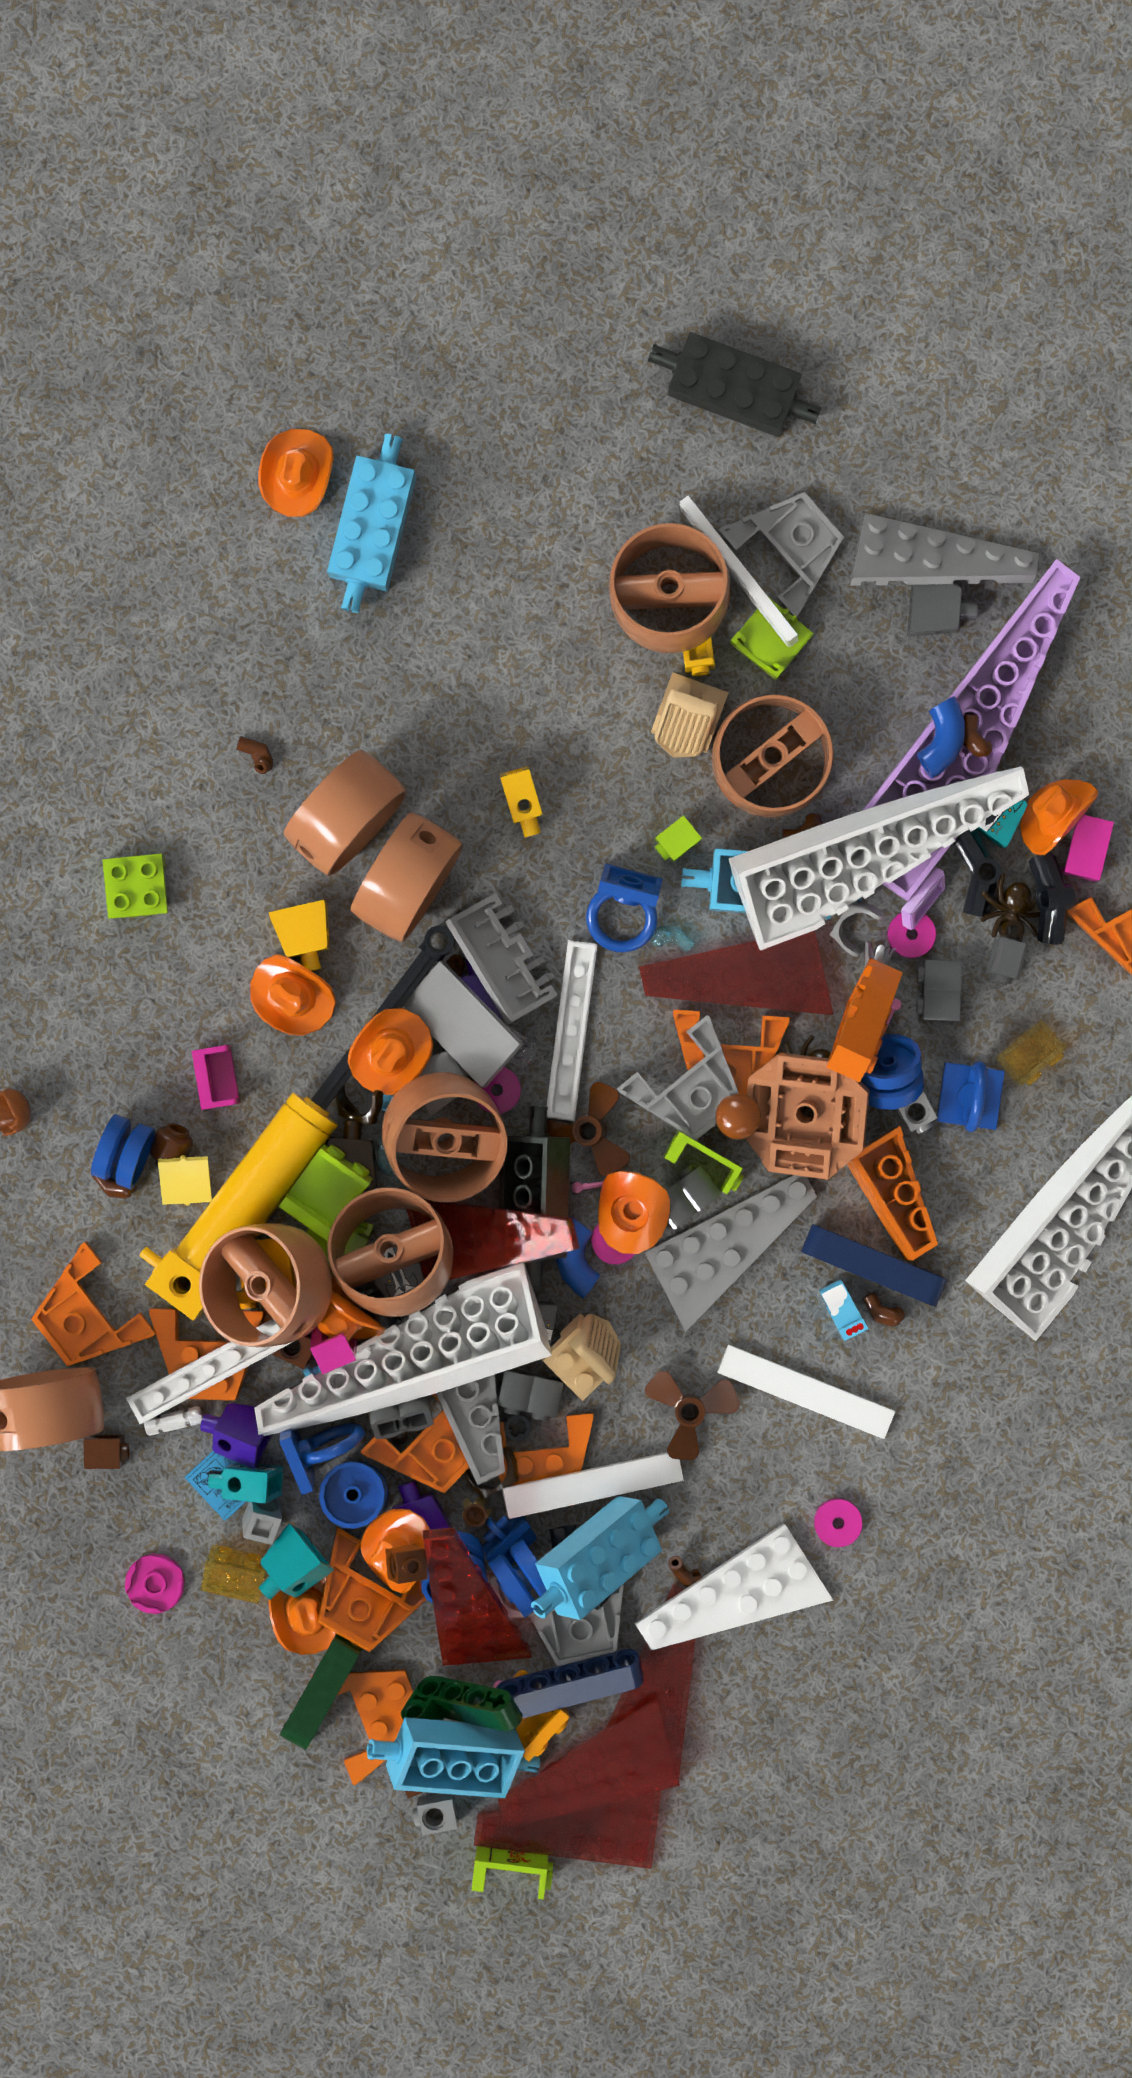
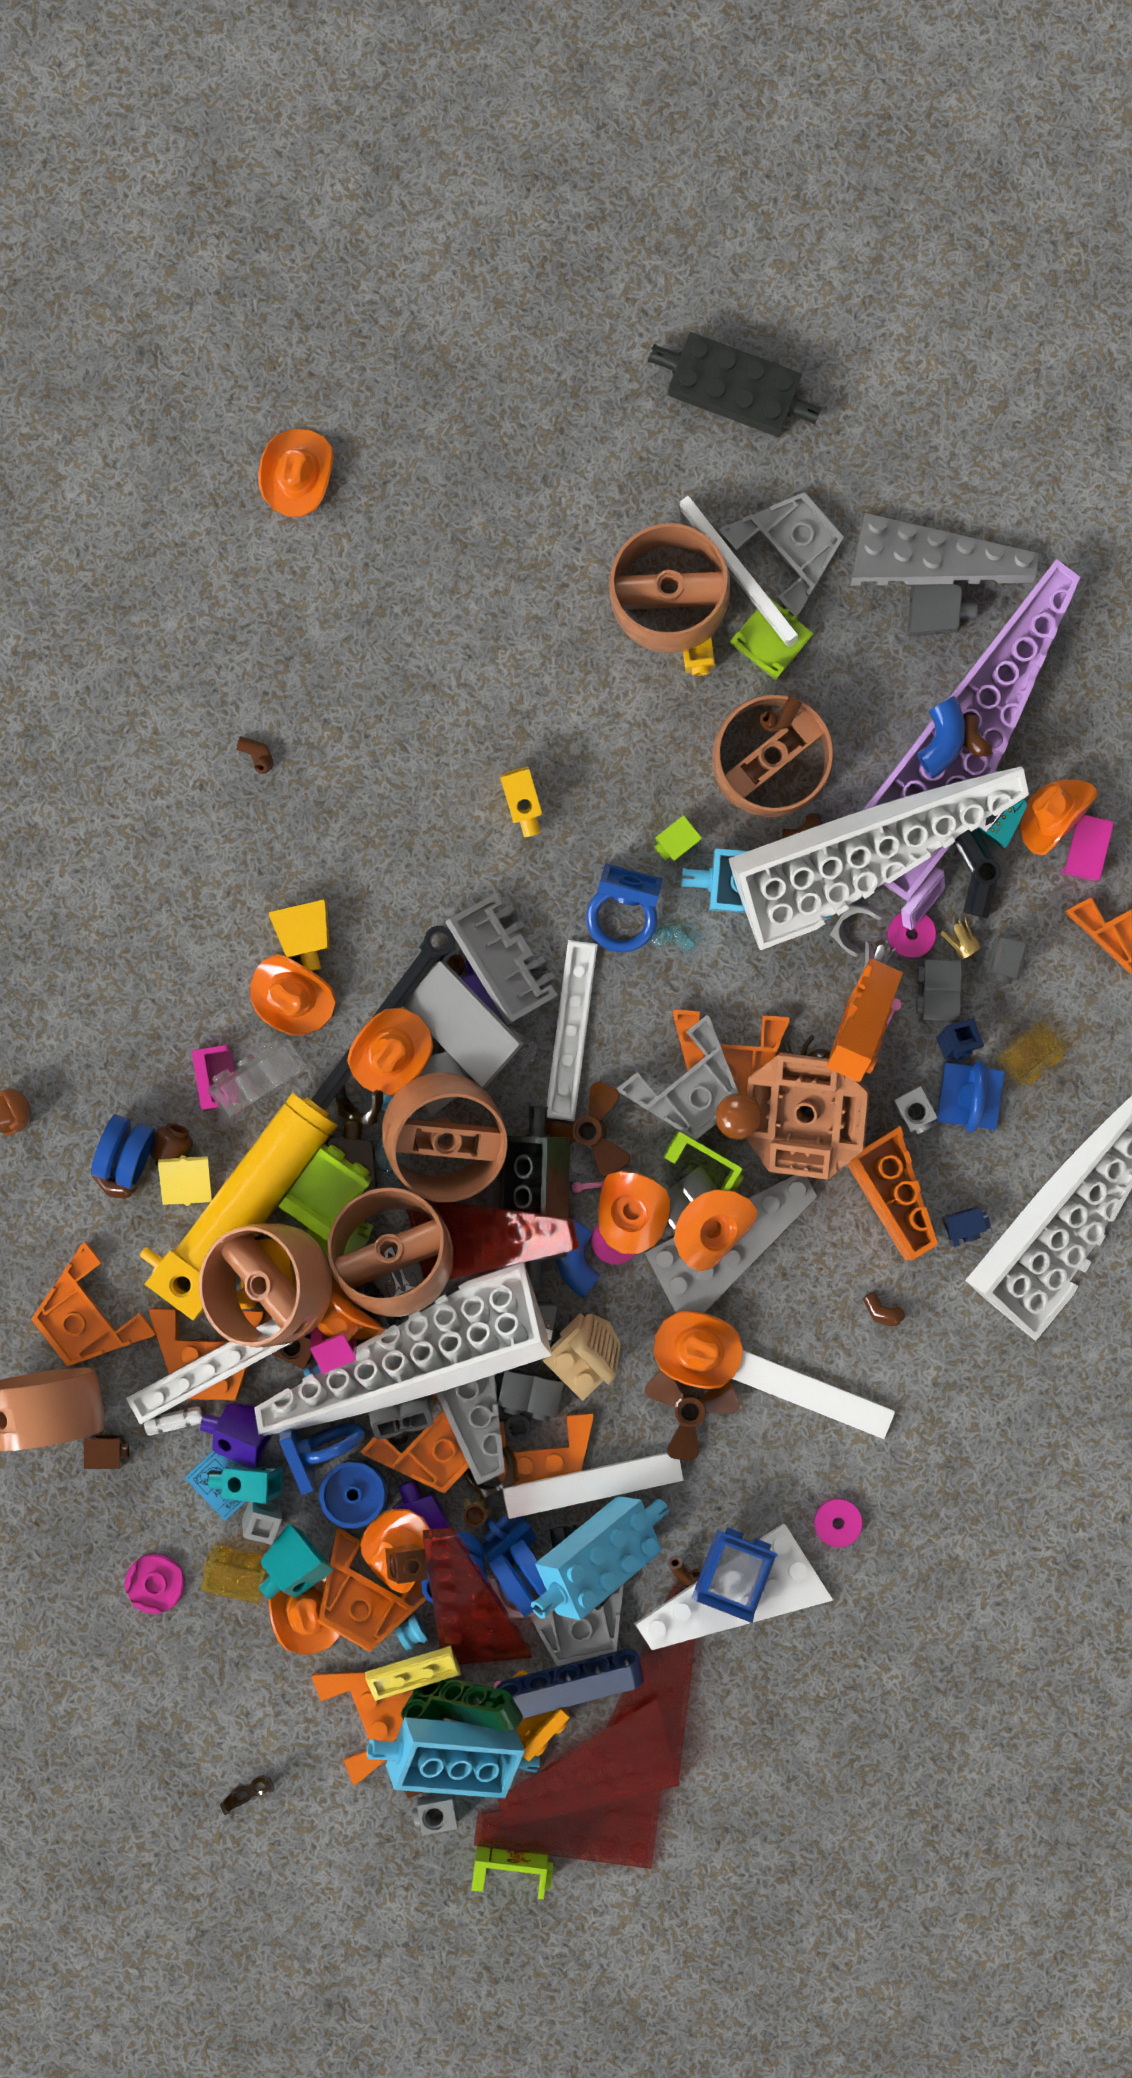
lime piece [102,854,168,919] -> none
dark green beam [279,1633,363,1751] -> none
nougat cylinder [283,749,407,876] -> none
medium azure brick [327,434,417,613] -> none
nougat cylinder [350,812,464,943] -> none
dark pink piece [475,1067,521,1113] -> none
clear red wing [639,930,834,1015] -> none
tan piece [651,672,729,758] -> none
dark blue beam [801,1224,948,1307] -> none
medium azure leg [819,1279,868,1341] -> none
blue wheel [861,1034,924,1110] -> none
dark brown animal [980,873,1040,942] -> none
black piece [1028,852,1076,945] -> none
none -> clear brick [208,1038,307,1120]
none -> dark brown cap [220,1775,275,1815]
none -> light yellow tile [365,1646,461,1701]
none -> medium azure wheel [395,1614,429,1652]
none -> orange hat [653,1311,743,1389]
none -> orange hat [674,1190,758,1271]
none -> window [691,1527,778,1623]
none -> reddish brown arm [760,696,802,732]
none -> dark blue brick [936,1018,984,1060]
none -> pearl gold piece [940,916,981,962]
none -> dark blue brick [942,1206,991,1247]

